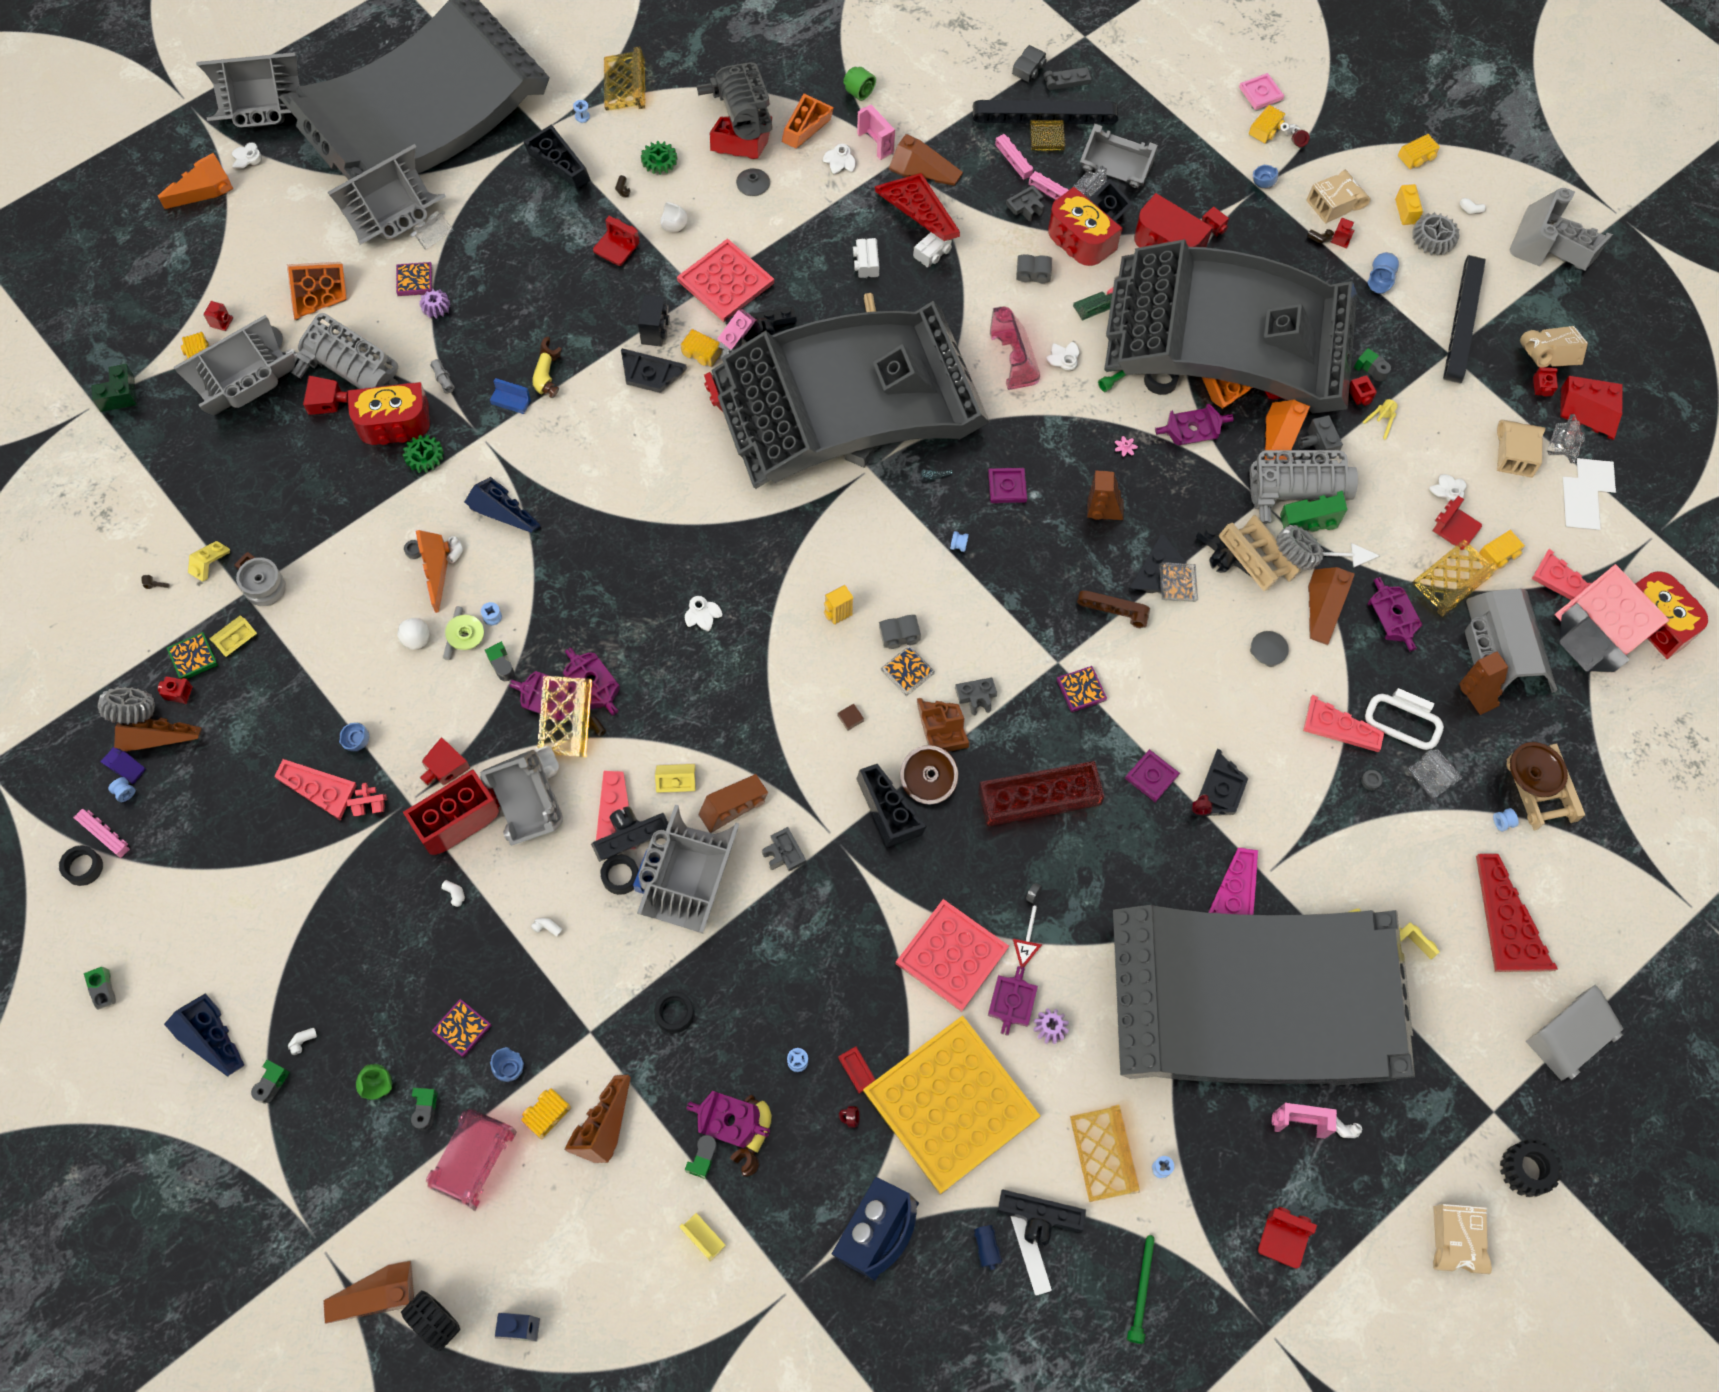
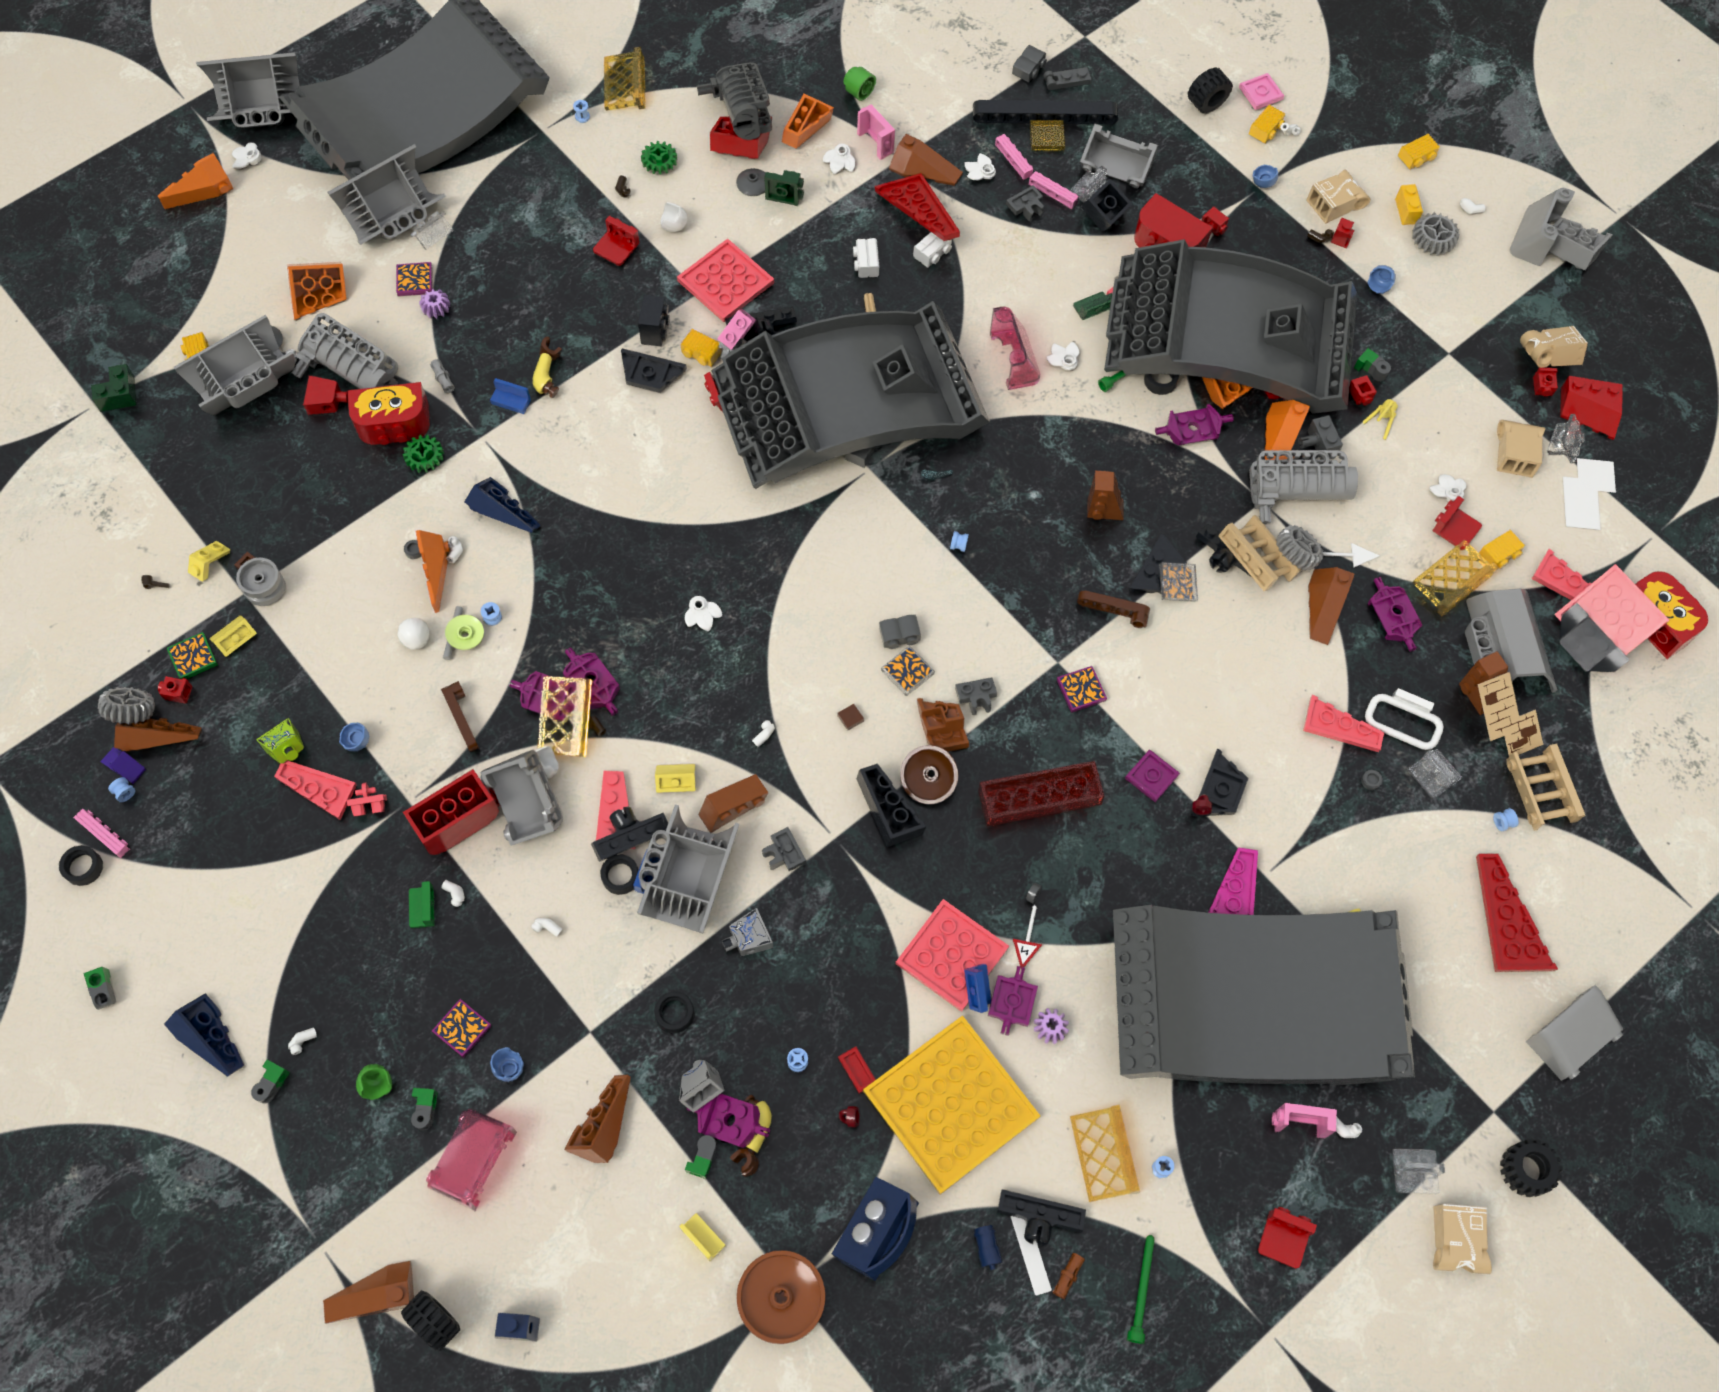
red brick [203,301,233,331] -> none
red torso [419,737,470,786] -> none
leg [484,641,514,681] -> none
yellow brick [521,1088,571,1140] -> none
black wedge [524,124,591,189] -> none
yellow brick [824,585,853,624] -> none
magenta tile [988,468,1027,503] -> none
dark grey brick [1016,254,1052,284] -> none
red brick [1048,187,1122,266] -> none
bright pink plant [1115,436,1138,457] -> none
dark grey dish [1250,631,1289,667] -> none
green wedge [1280,491,1348,532] -> none
dark red tile [1291,130,1310,147] -> none
medium blue hair [1372,252,1399,273] -> none
light yellow bracket [1399,922,1440,959] -> none
black beam [1443,255,1486,384] -> none
reddish brown dish [1510,742,1568,797] -> none
none -> lime torso [256,718,304,764]
none -> green panel [409,881,435,928]
none -> reddish brown beam [441,681,479,752]
none -> light grey torso [679,1060,724,1113]
none -> light grey torso [722,908,773,956]
none -> dark orange dish [737,1251,825,1344]
none -> white arm [752,720,775,747]
none -> dark green plate [764,170,804,206]
none -> blue panel [964,964,991,1013]
none -> white plate [965,154,996,180]
none -> dark orange pin [1053,1253,1085,1300]
none -> black tyre [1187,67,1233,114]
none -> clear bracket [1392,1149,1445,1194]
none -> tan sticker [1478,672,1543,756]

